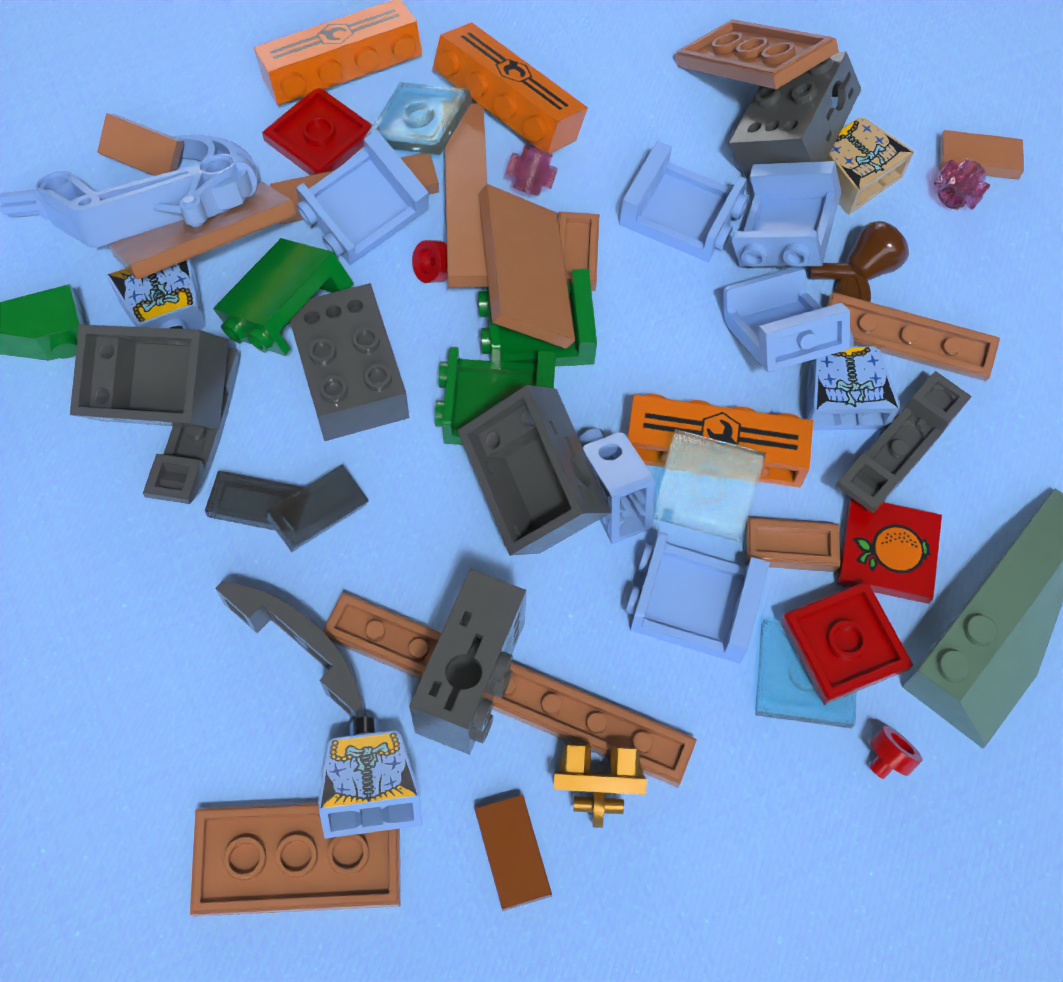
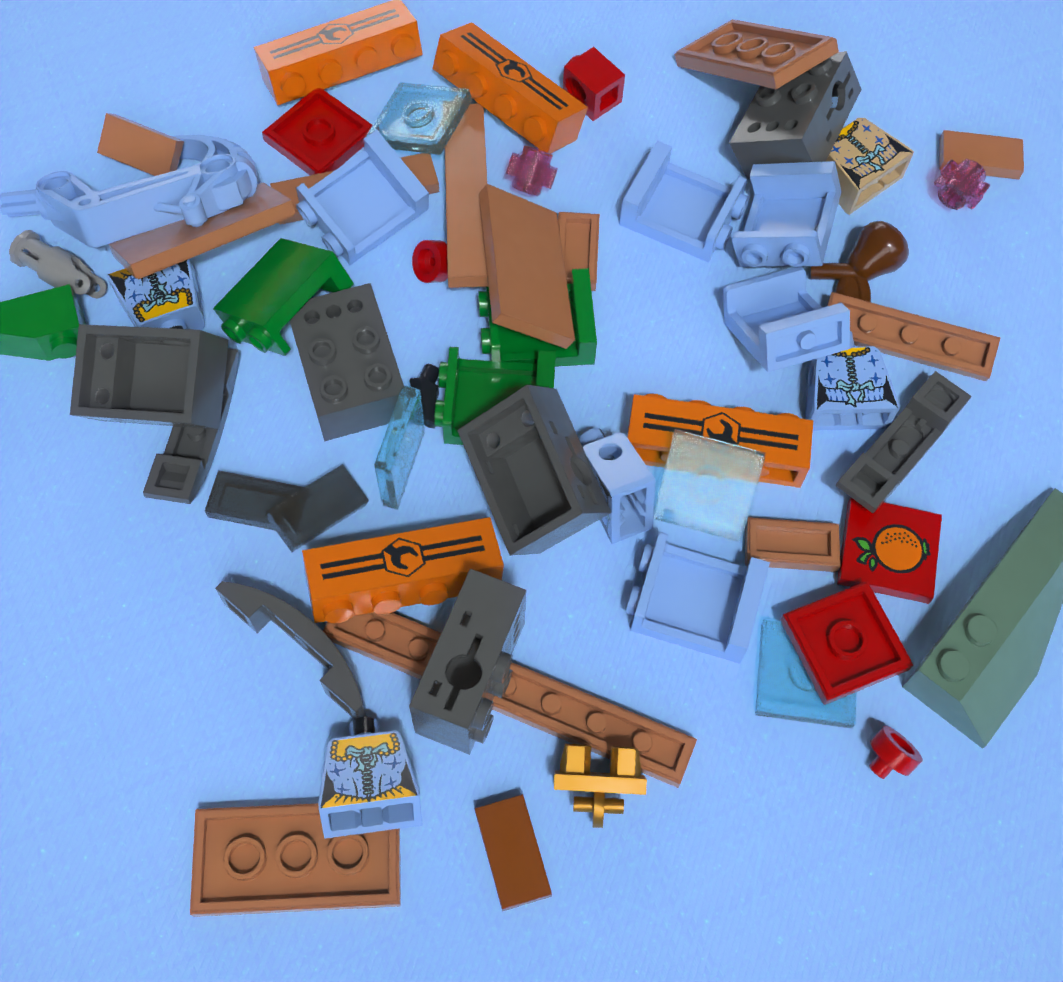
none -> light grey piece [9,230,107,299]
none -> orange brick [302,517,504,623]
none -> clear light blue tile [374,385,425,510]
none -> black bar [409,364,439,429]
none -> red brick [563,46,625,121]

